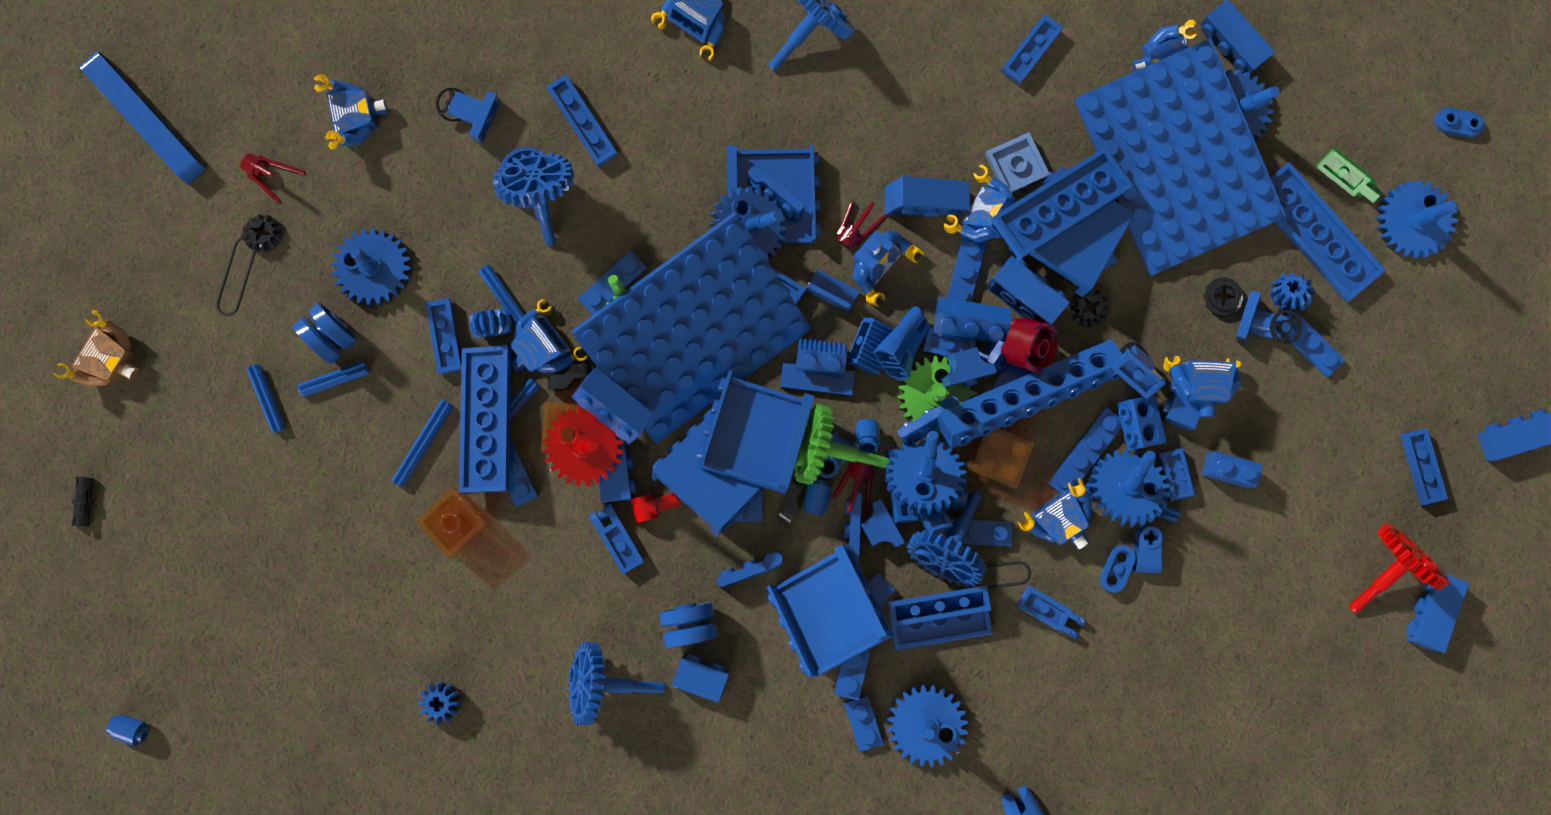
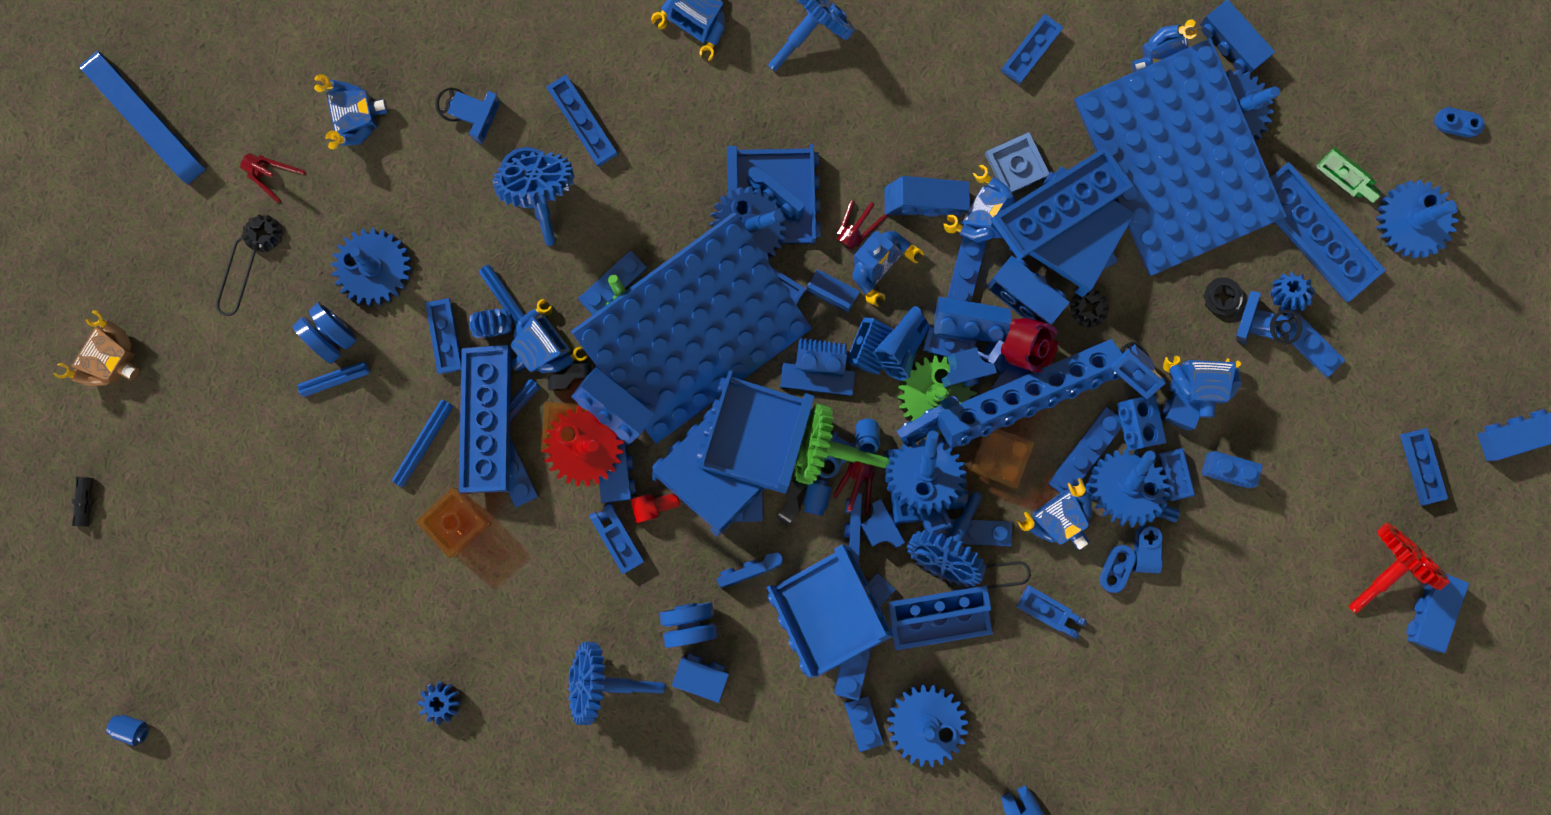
blue axle [247,364,285,433] -> none

